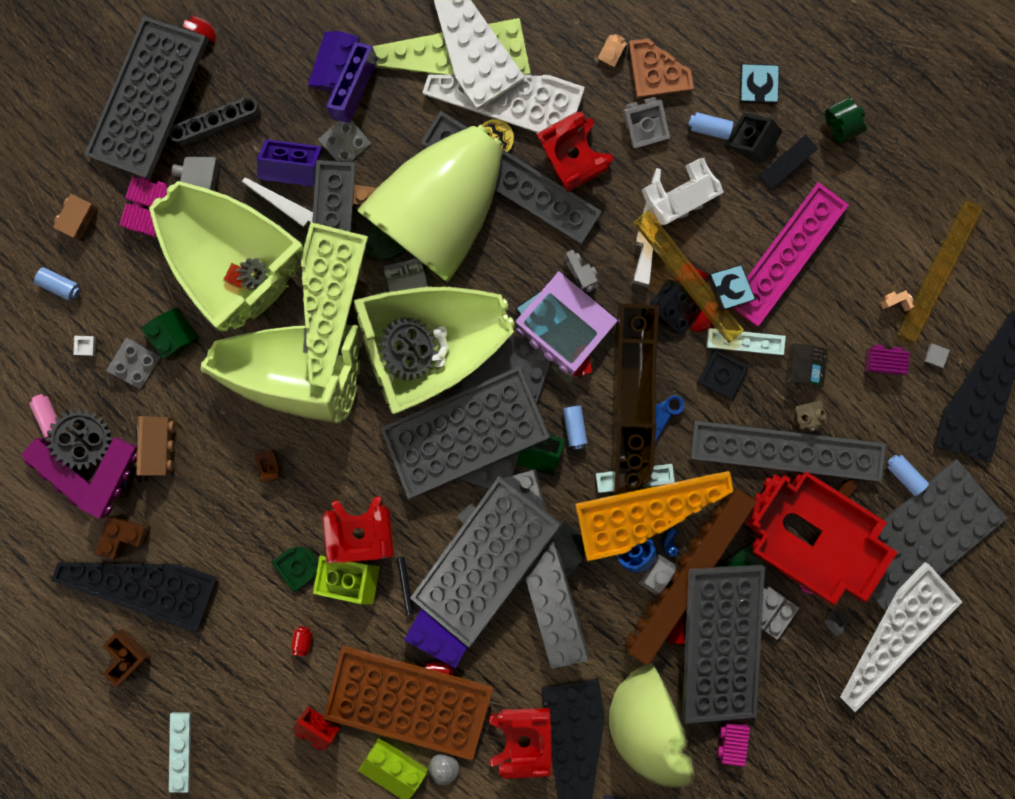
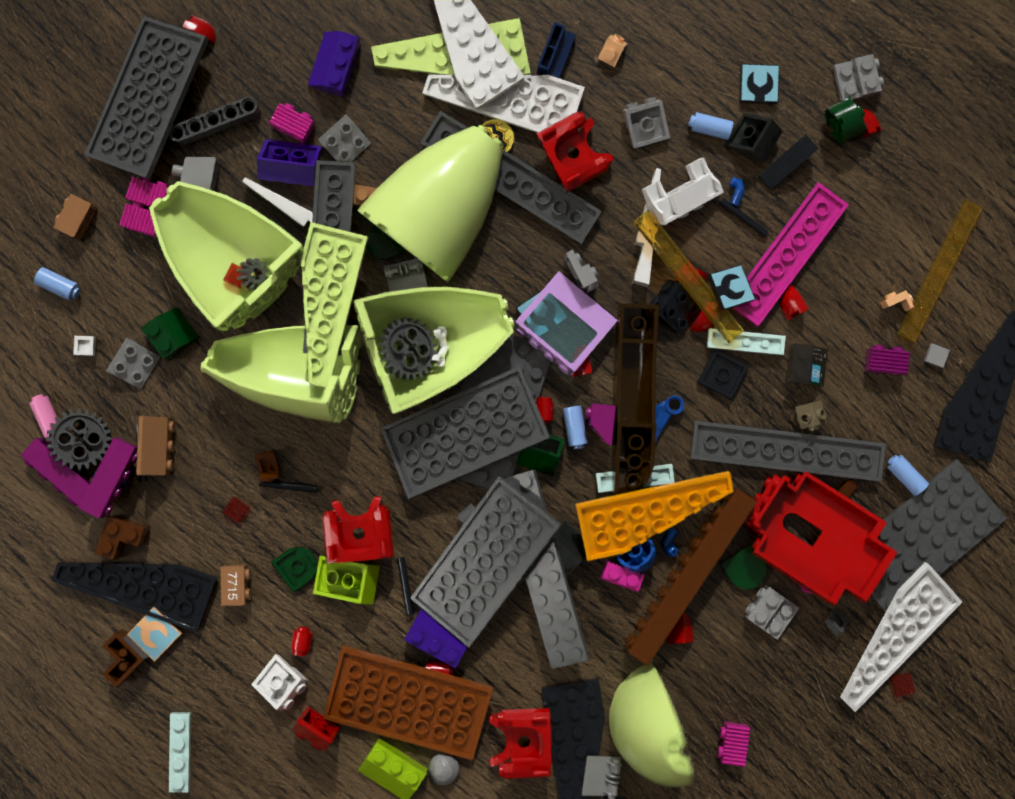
dark purple brick [326,42,378,123] -> none
nougat plate [628,38,694,99] -> none
light grey torso [639,553,676,595] -> none
dark grey plate [682,565,765,724] -> none
none -> tile [127,607,183,662]
none -> medium nougat brick [221,564,251,606]
none -> clear red tile [223,496,250,523]
none -> white plate [252,654,308,711]
none -> black bar [259,480,318,493]
none -> dark pink brick [269,103,316,144]
none -> red brick [536,397,554,425]
none -> dark blue piece [537,22,576,79]
none -> light grey hinge [582,756,622,799]
none -> magenta slope [585,403,616,445]
none -> dark pink brick [600,560,644,592]
none -> black bar [718,198,769,237]
none -> blue arm [729,177,745,206]
none -> red brick [780,285,809,320]
none -> light grey plate [832,54,884,101]
none -> red brick [862,109,882,138]
none -> clear red tile [890,672,916,697]

